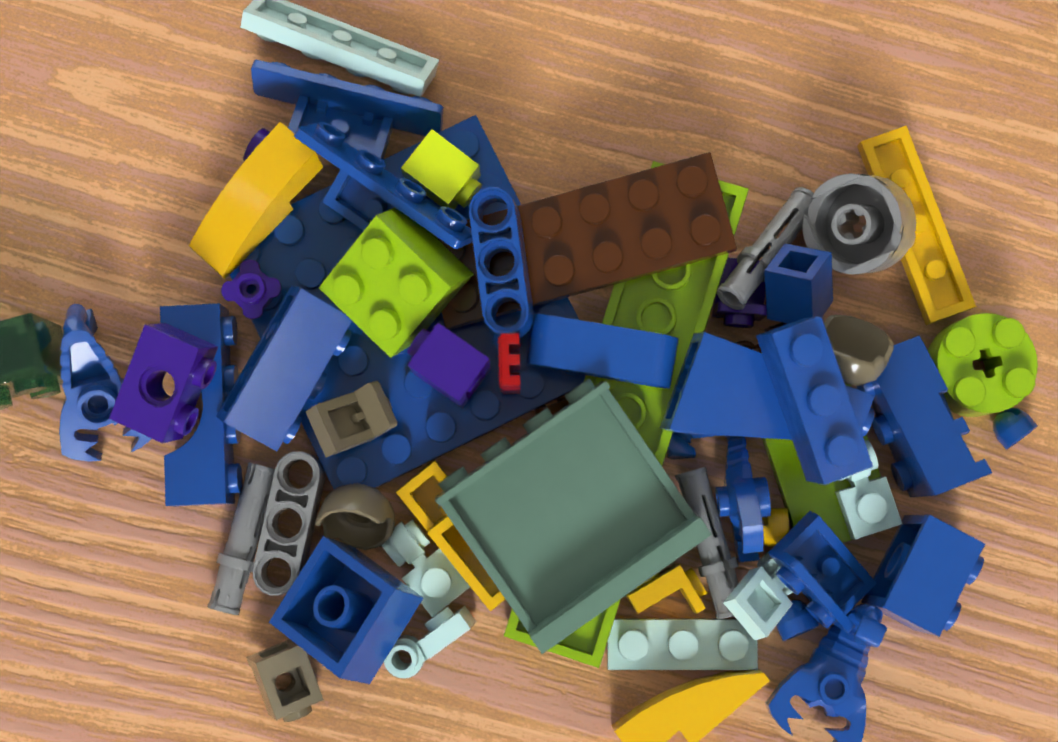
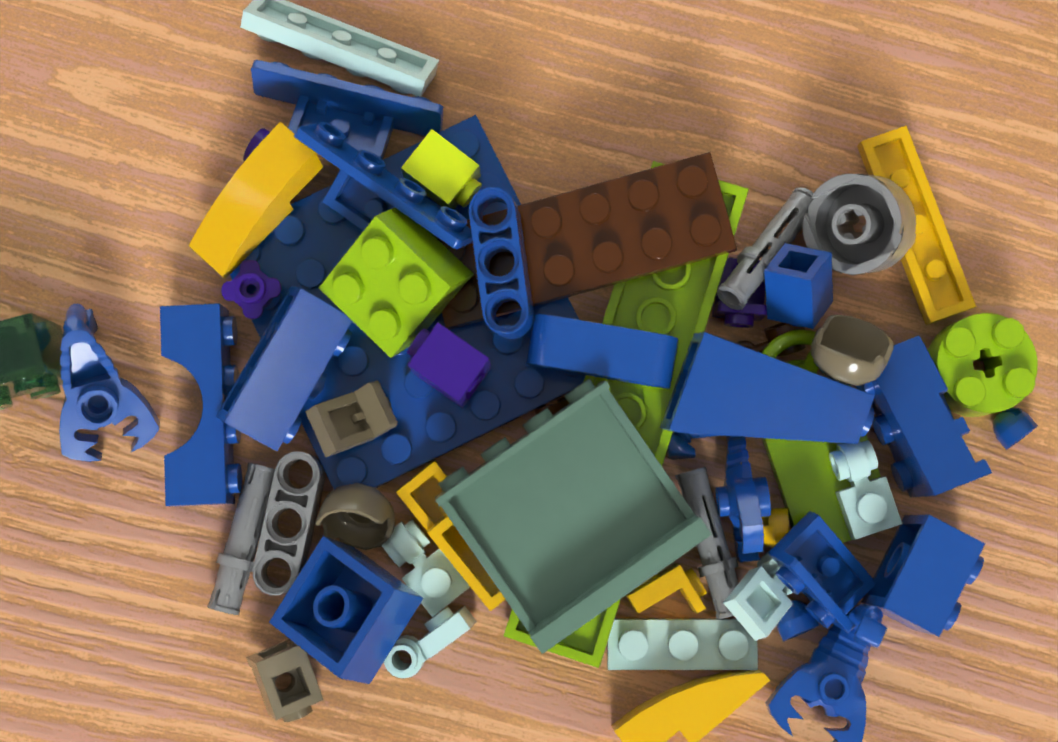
dark purple brick [109,323,218,443] -> none
red tile [498,333,520,394] -> none
blue brick [756,316,873,485] -> none

